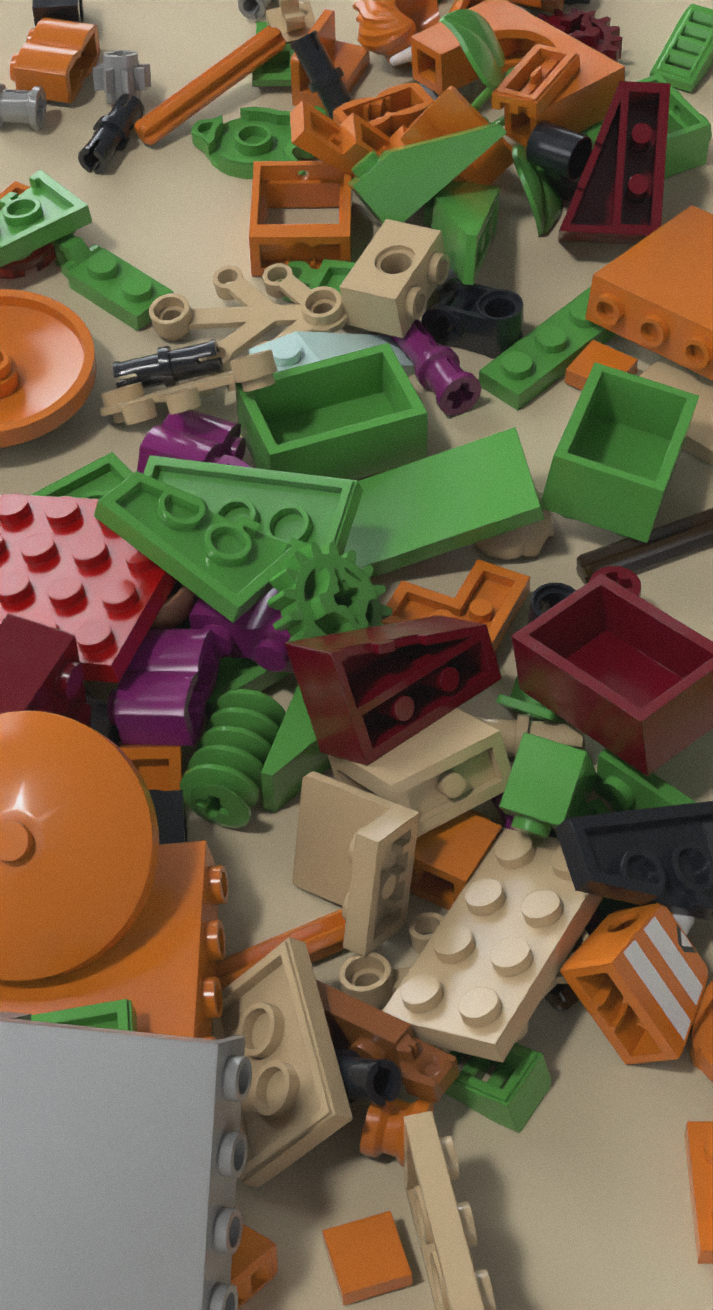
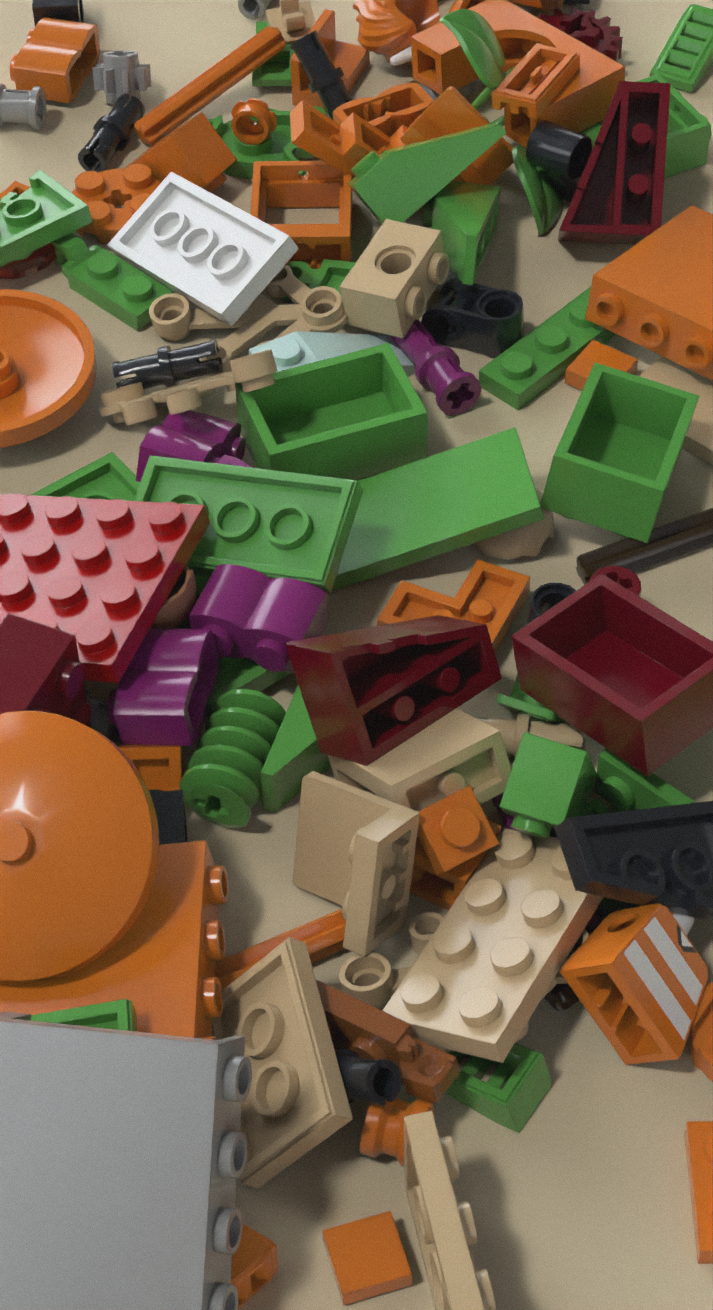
bright green wing [94,471,308,623] -> none
bright green gear [267,541,392,642] -> none
none -> orange plate [72,164,161,245]
none -> white plate [107,172,299,326]
none -> orange slope [125,112,237,193]
none -> orange plate [231,98,277,145]
none -> orange plate [417,785,499,875]

